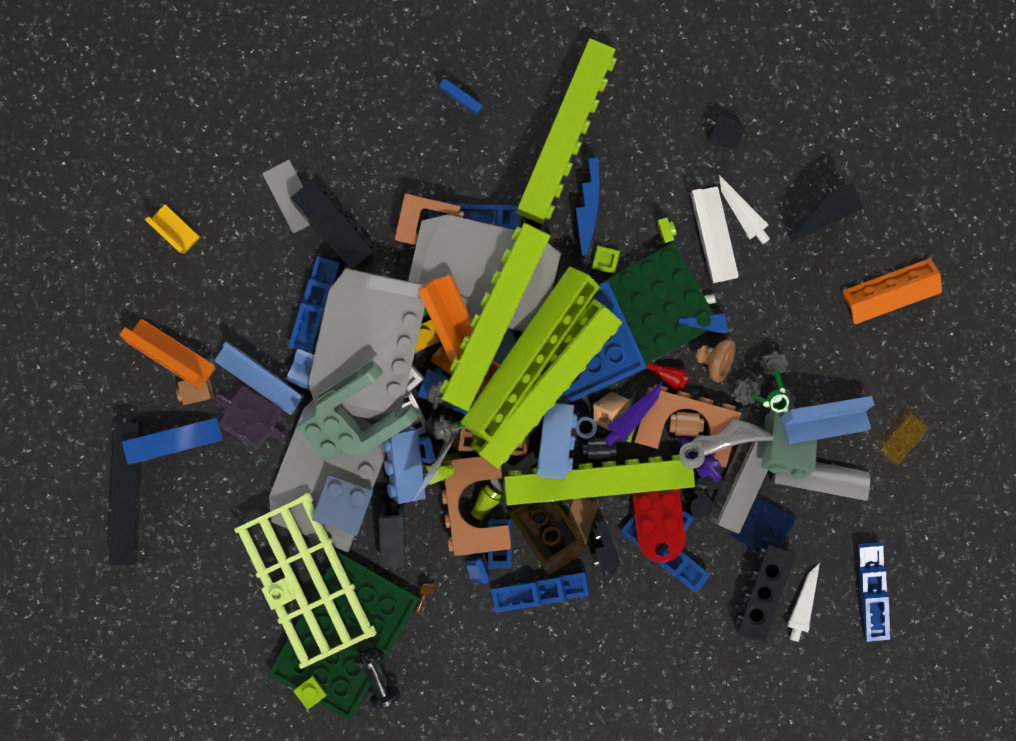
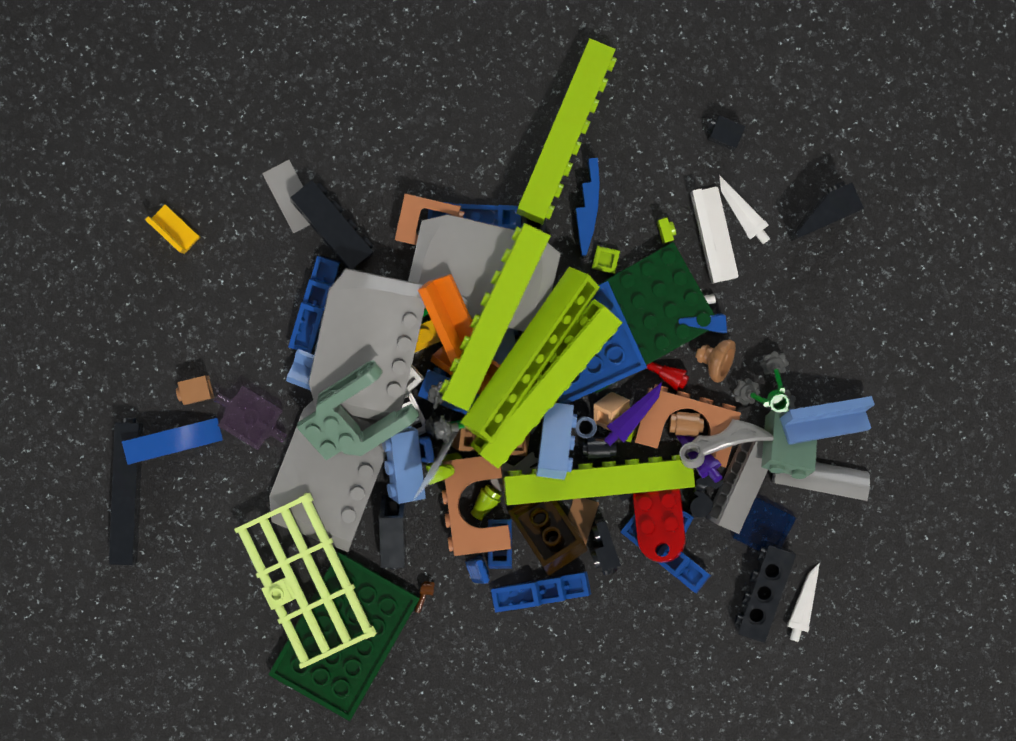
orange panel [119,319,216,390] -> none
medium blue panel [214,342,305,415] -> none
lime plate [294,676,327,710] -> none
sand blue plate [312,475,373,536] -> none
black hose [354,648,401,708] -> none
blue tile [439,79,483,116] -> none
orange panel [842,258,942,324] -> none
blue slope [858,542,890,642] -> none
clear yellow slope [878,413,929,466] -> none

